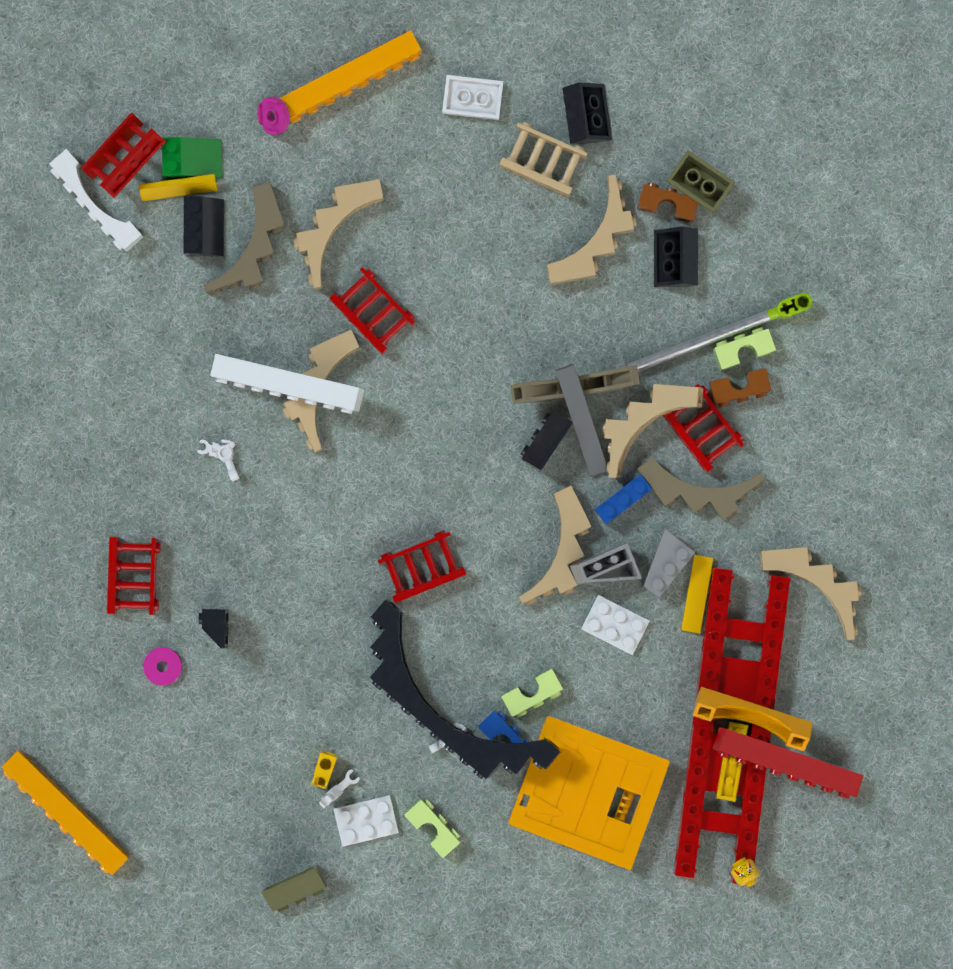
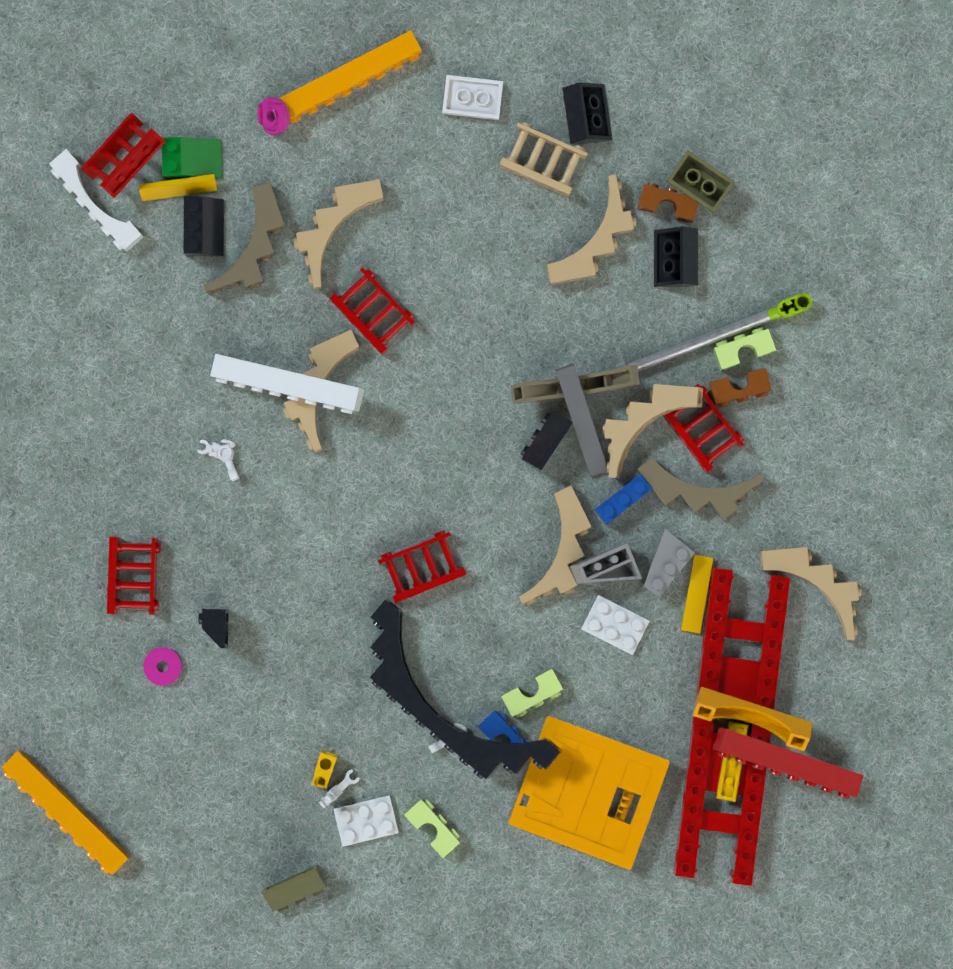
yellow head [731,857,760,888] -> none

